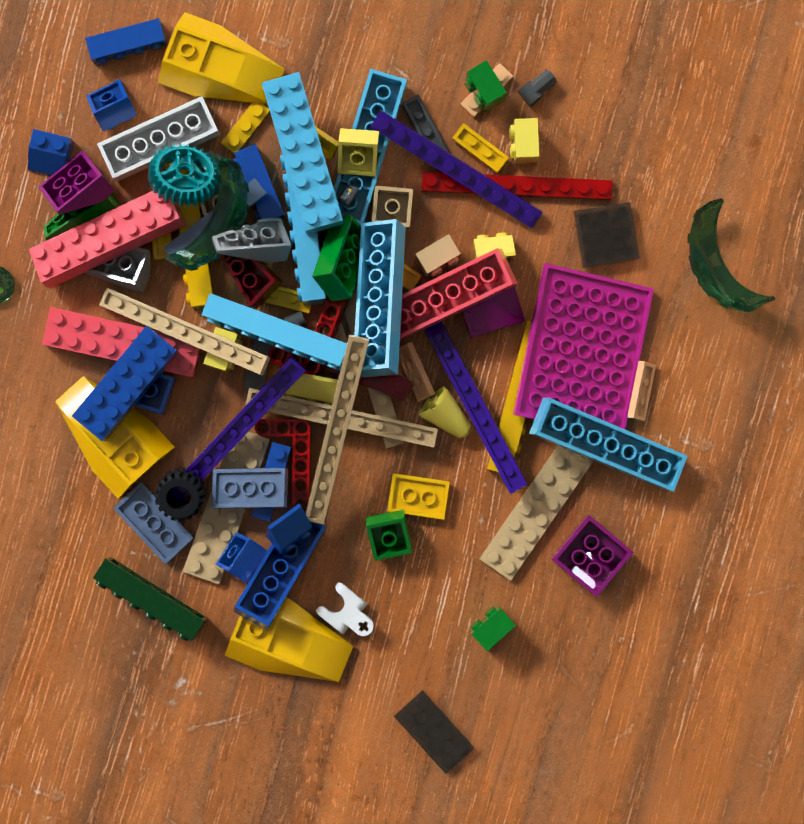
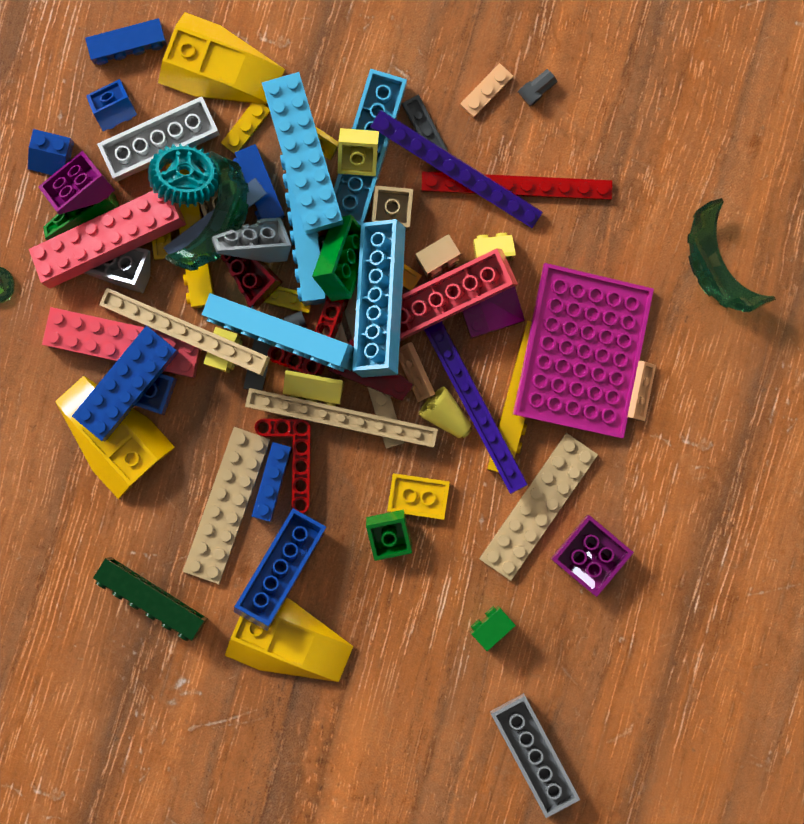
sand blue plate [113,482,194,564] -> none
black tyre [155,468,206,521] -> none
dark purple plate [170,356,306,503] -> none
sand blue plate [212,468,288,509] -> none
blue brick [215,532,268,583] -> none
blue slope [266,504,312,554] -> none
tan plate [306,335,369,525] -> none
white piece [316,582,374,636] -> none
dark grey slope [337,185,359,208] -> none
clear smoke plate [394,690,474,774] -> none
yellow plate [452,123,509,173] -> none
green brick [464,60,507,112] -> none
light yellow brick [509,118,539,164] -> none
medium azure brick [529,398,688,492] -> none
clear smoke plate [573,202,640,268] -> none
none -> light grey brick [490,693,580,818]

